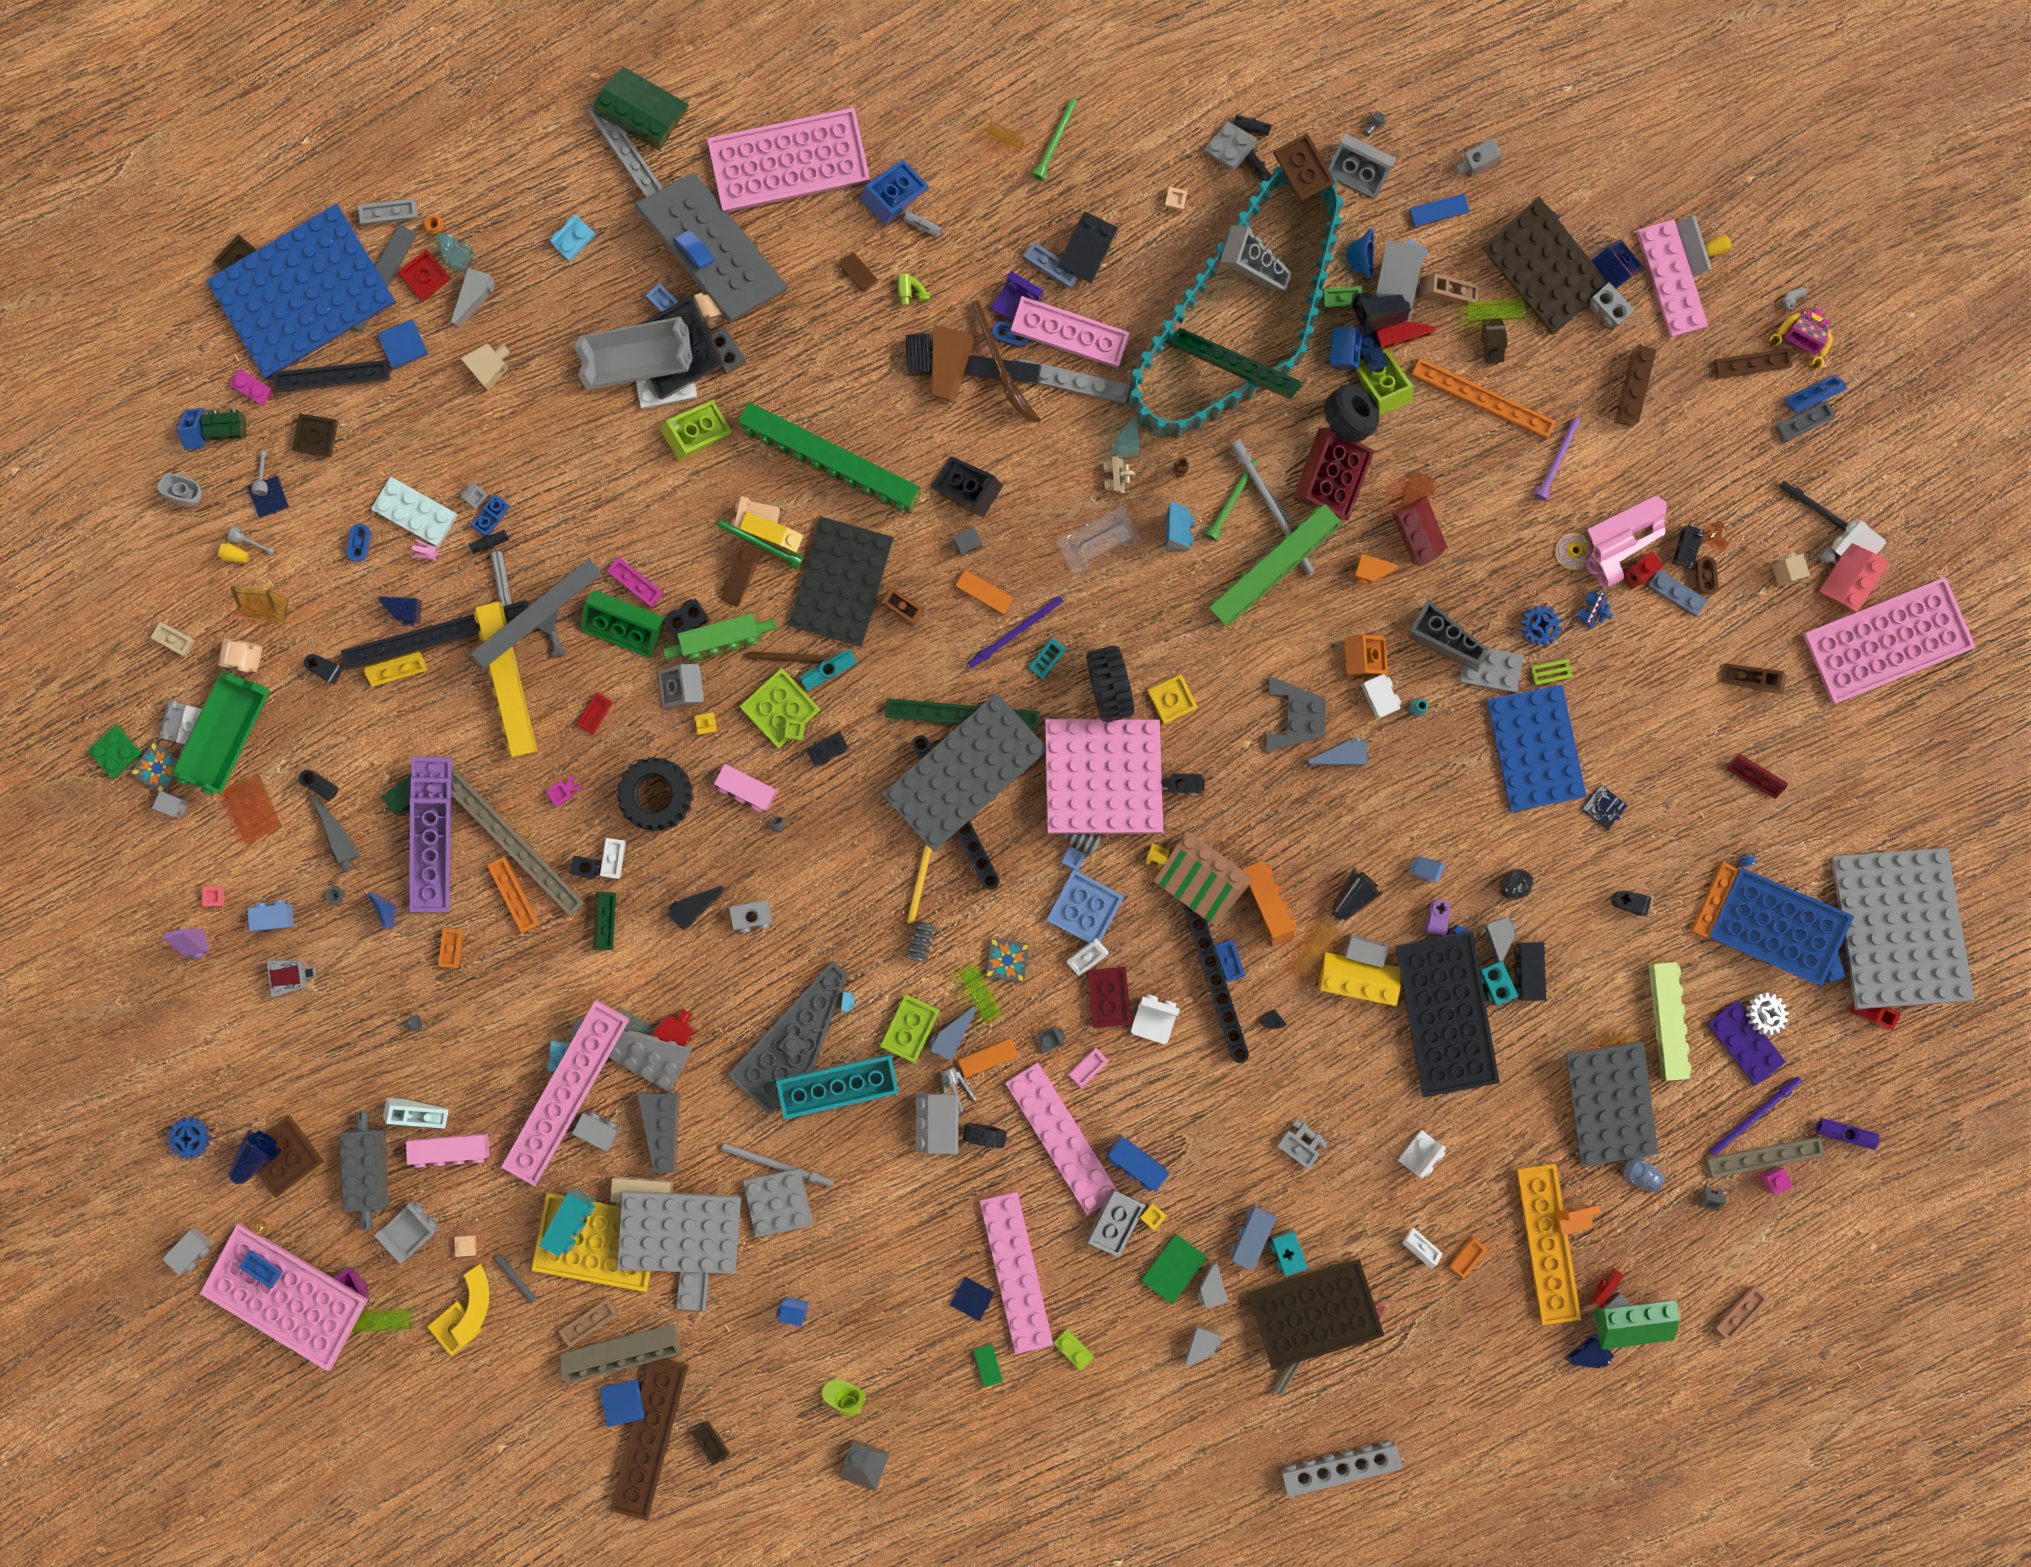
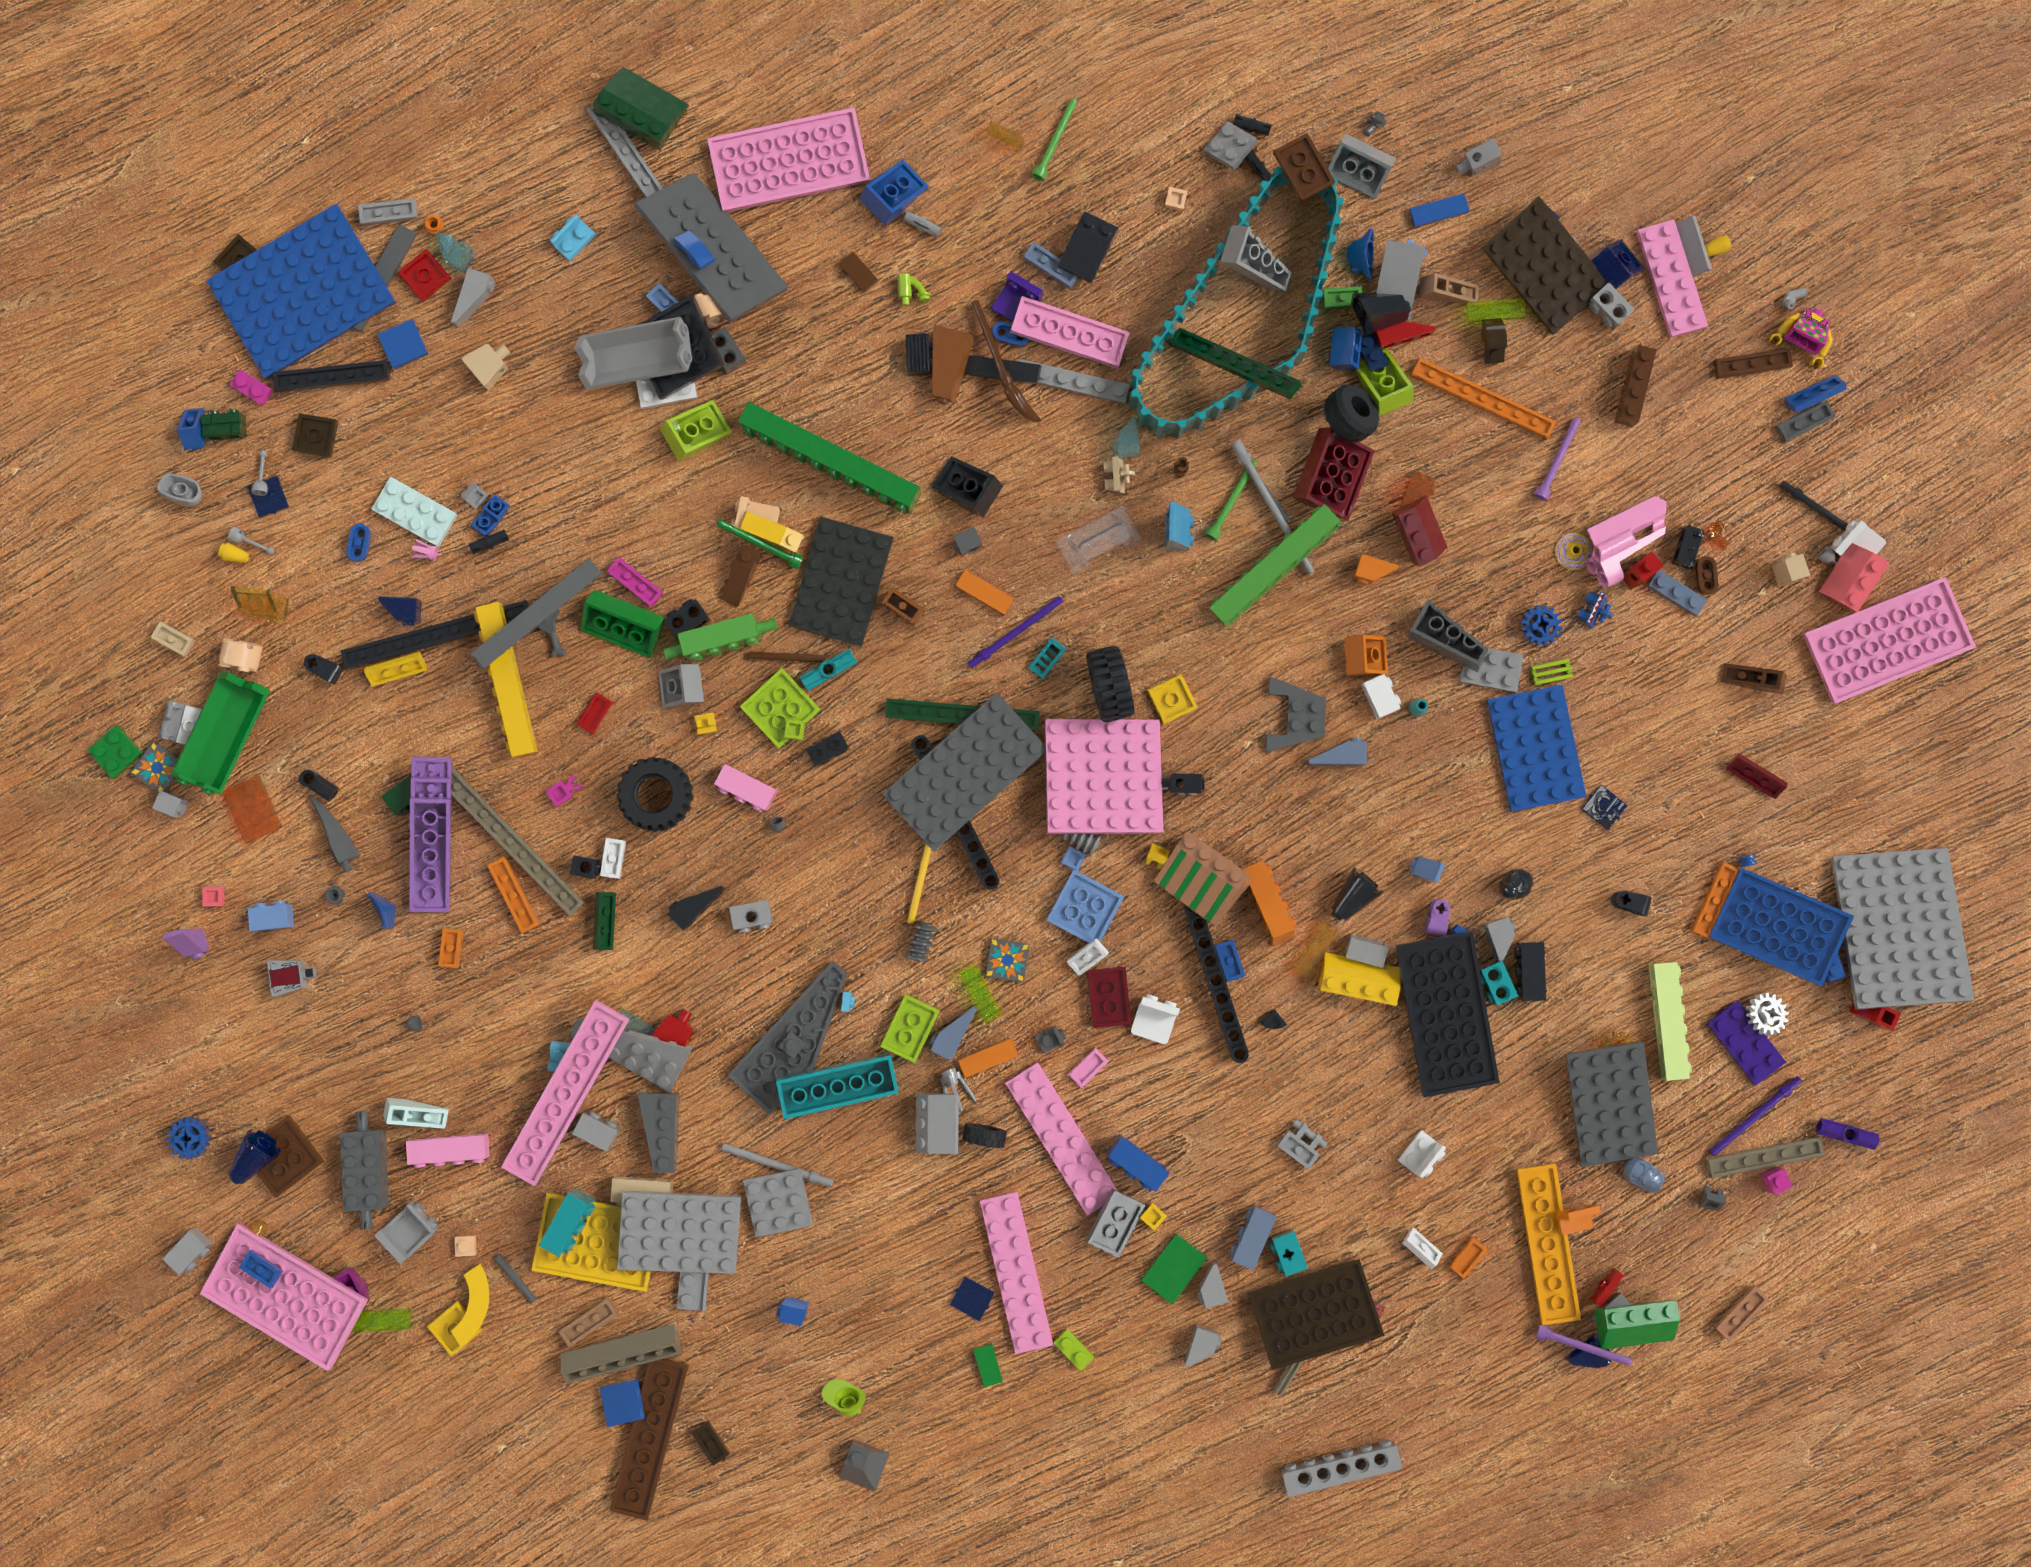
light grey axle [491,551,511,606] -> none
none -> medium lavender piece [1536,1324,1632,1366]

